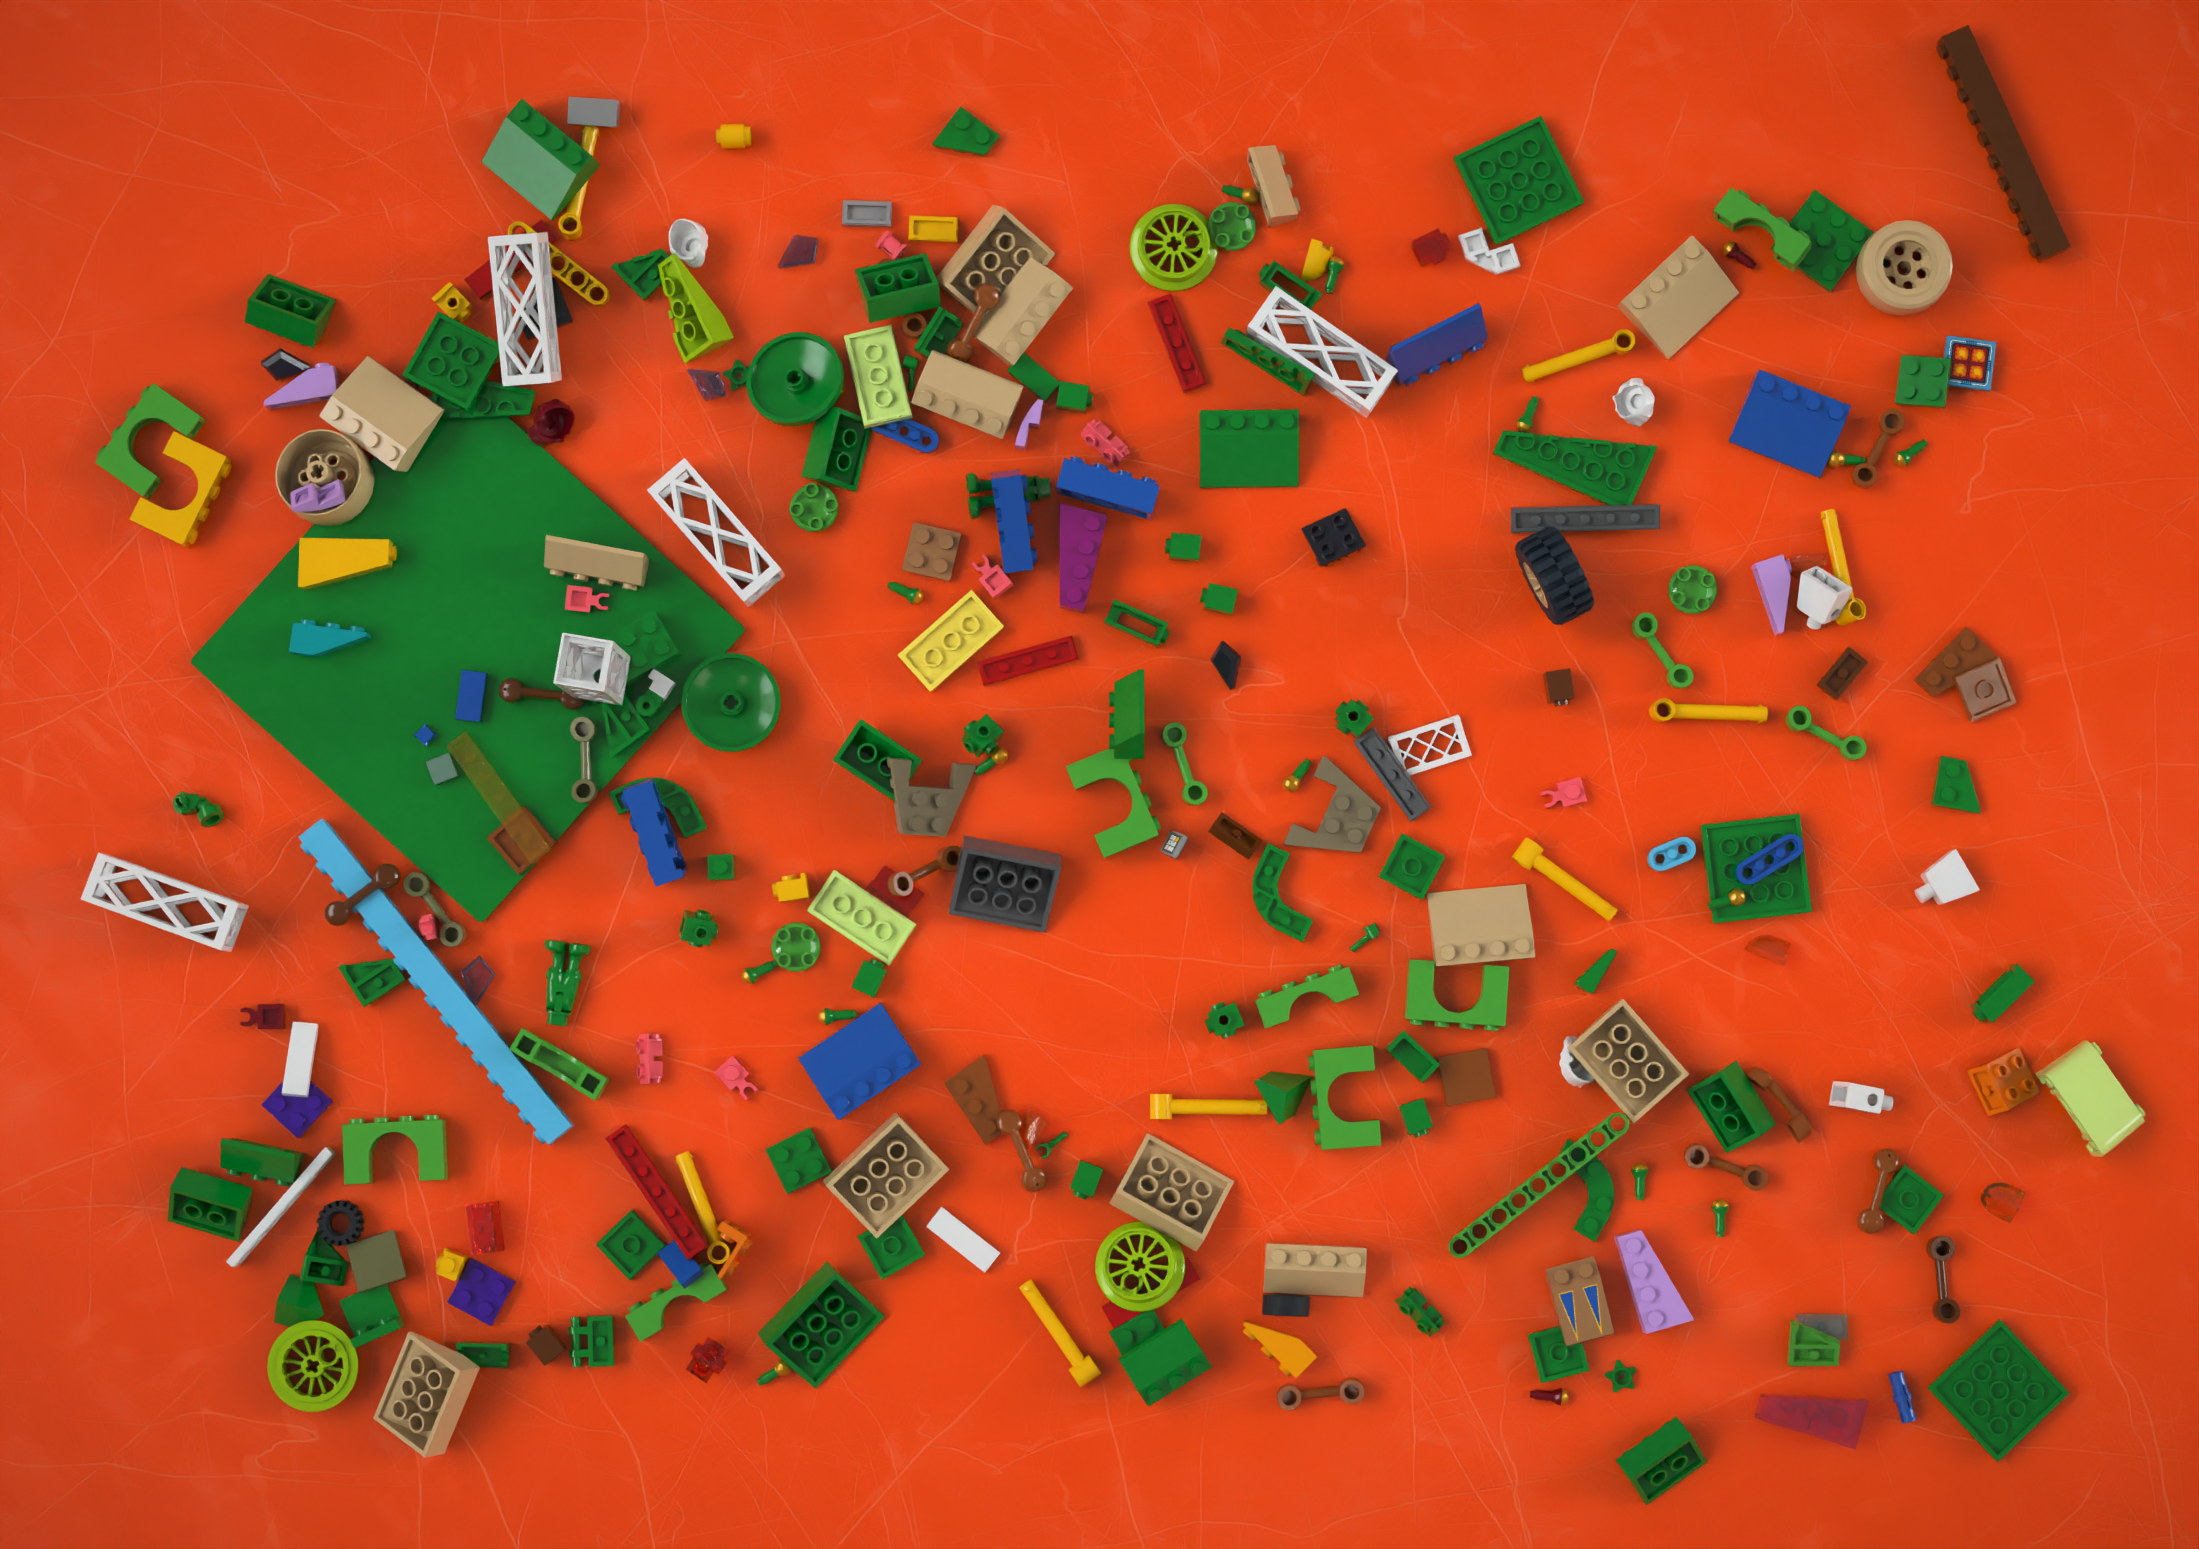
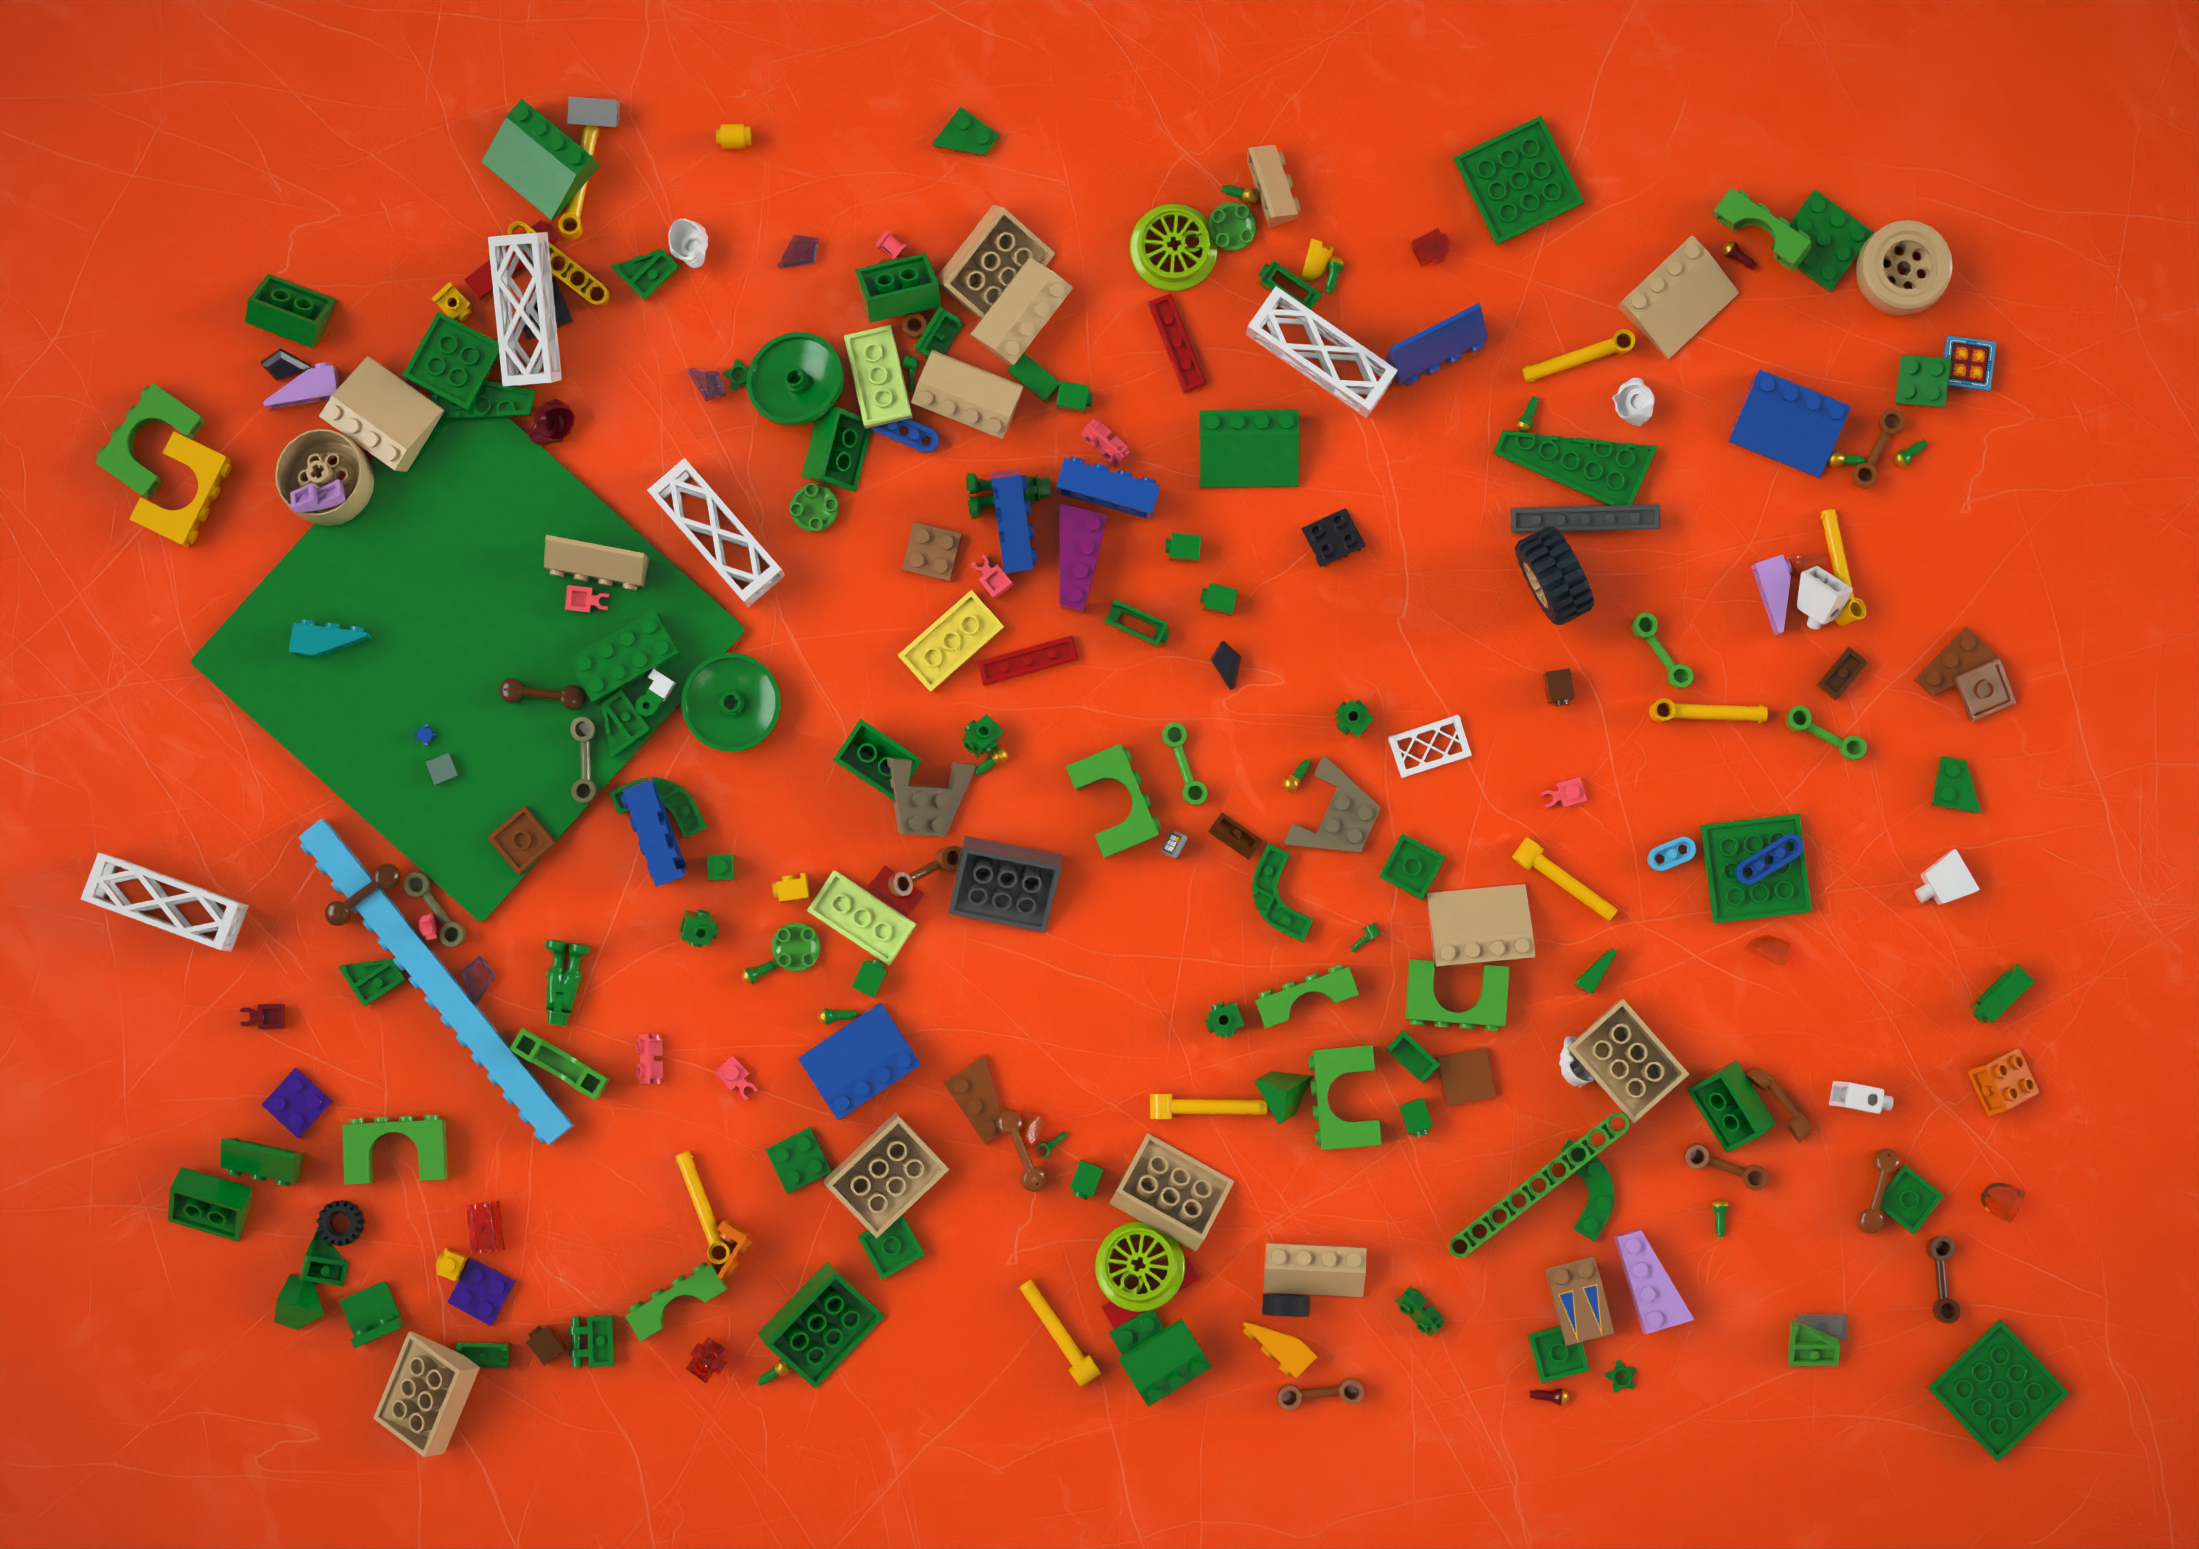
green arm [173,792,224,827] -> none
white tile [226,1147,336,1268] -> none
lime piece [267,1320,358,1412] -> none
white tile [282,1022,319,1098] -> none
yellow slope [298,538,397,590] -> none
olive tile [346,1230,408,1294] -> none
clear yellow tile [446,731,552,864] -> none
blue tile [455,670,488,723] -> none
white piece [553,633,631,706] -> none
green tile [596,1209,667,1280] -> none
red tile [605,1124,709,1261] -> none
blue tile [657,1240,704,1289] -> none
lime wedge [658,254,734,363] -> none
light grey tile [842,200,892,228] -> none
green piece [887,581,924,605] -> none
yellow tile [908,215,959,243] -> none
white tile [926,1207,1000,1273] -> none
dark orange piece [946,283,999,363] -> none
lavender slope [1015,399,1043,450] -> none
green slope [1109,669,1145,759] -> none
green wing [1221,328,1315,396] -> none
dark grey tile [1354,727,1432,822] -> none
white tile [1458,228,1521,275] -> none
green slope [1616,1416,1707,1505] -> none
green piece [1631,1162,1649,1200] -> none
bright green dish [1668,565,1717,614] -> none
piece [1707,889,1745,910] -> none
clear pink wedge [1754,1393,1869,1449] -> none
blue pin [1888,1370,1917,1423] -> none
reddish brown brick [1936,25,2071,263] -> none
yellowish green windscreen [2035,1040,2146,1157] -> none

